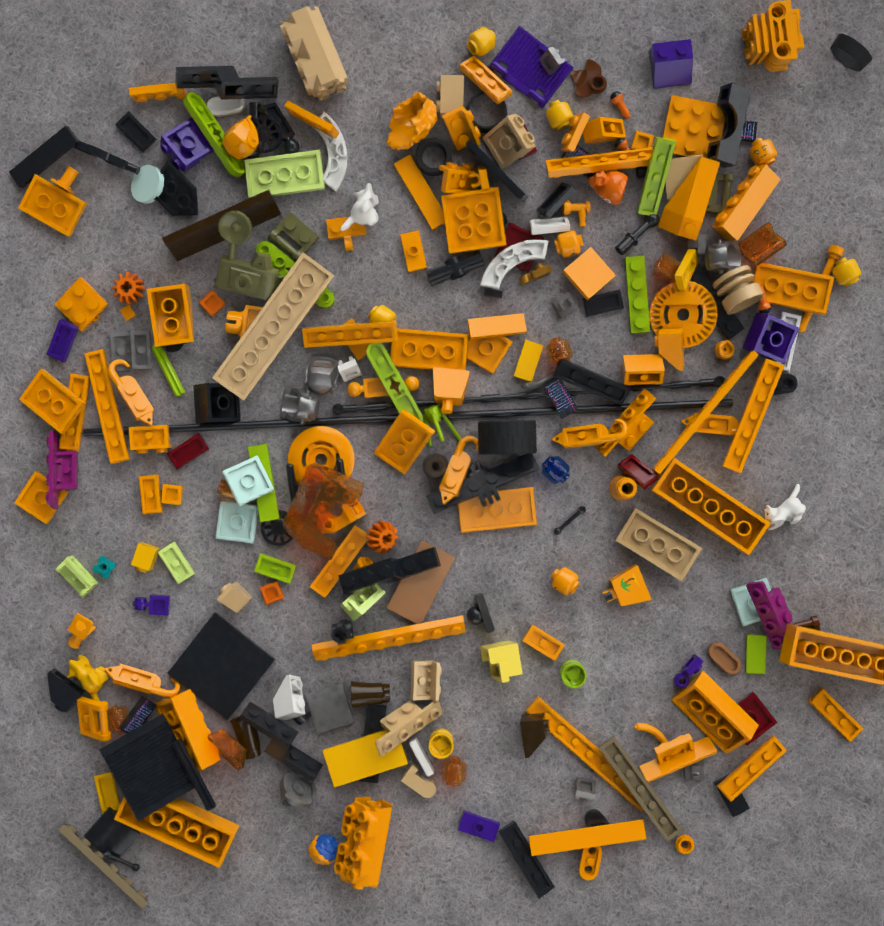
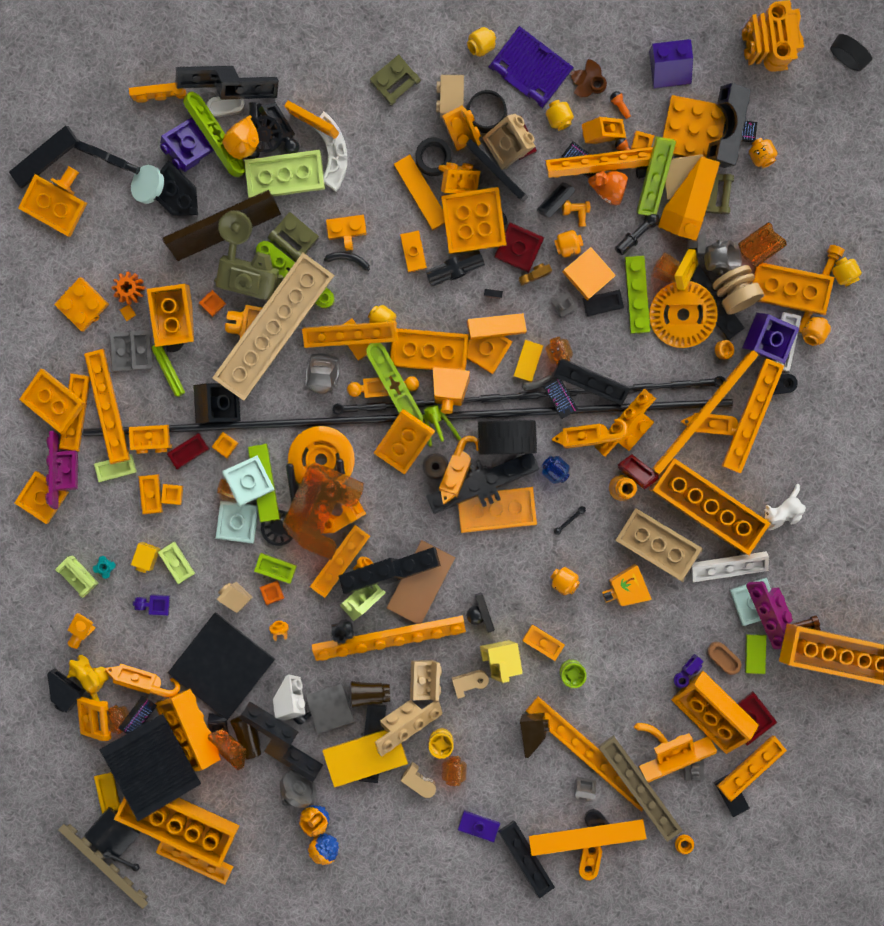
dark purple plate [46,319,79,362] -> none
light orange plate [108,359,154,426] -> none
black tile [115,111,157,153] -> none
black axle [172,739,216,811] -> none
tan brick [280,7,349,101] -> none
flat silver helmet [280,388,320,424] -> none
light orange brick [334,796,393,890] -> none
white tile [337,356,362,382] -> none
white animal [340,183,379,231] -> none
orange gear [365,521,399,554] -> none
light orange hair [386,92,437,151] -> none
white tile [409,736,434,777] -> none
light orange tile [459,55,512,105] -> none
light orange tile [469,165,490,190] -> none
white tile [480,240,549,290] -> none
white tile [529,216,570,235] -> none
flat silver tile [539,47,566,75] -> none
light orange plate [560,112,590,153] -> none
light orange brick [622,354,665,385] -> none
light orange slope [655,328,685,371] -> none
light orange brick [712,164,781,241] -> none
orange piece [757,285,771,314] -> none
light orange tile [808,687,863,742] -> none
none -> yellowish green tile [94,454,137,482]
none -> light orange plate [156,841,234,885]
none -> black slope [207,713,229,736]
none -> light orange tile [212,432,239,458]
none -> light orange plate [269,621,289,641]
none -> light orange piece [299,805,330,837]
none -> black piece [324,252,370,271]
none -> olive plate [370,54,421,106]
none -> tan leg [452,670,489,699]
none -> white plate [691,551,769,582]
none -> light orange head [802,317,831,346]

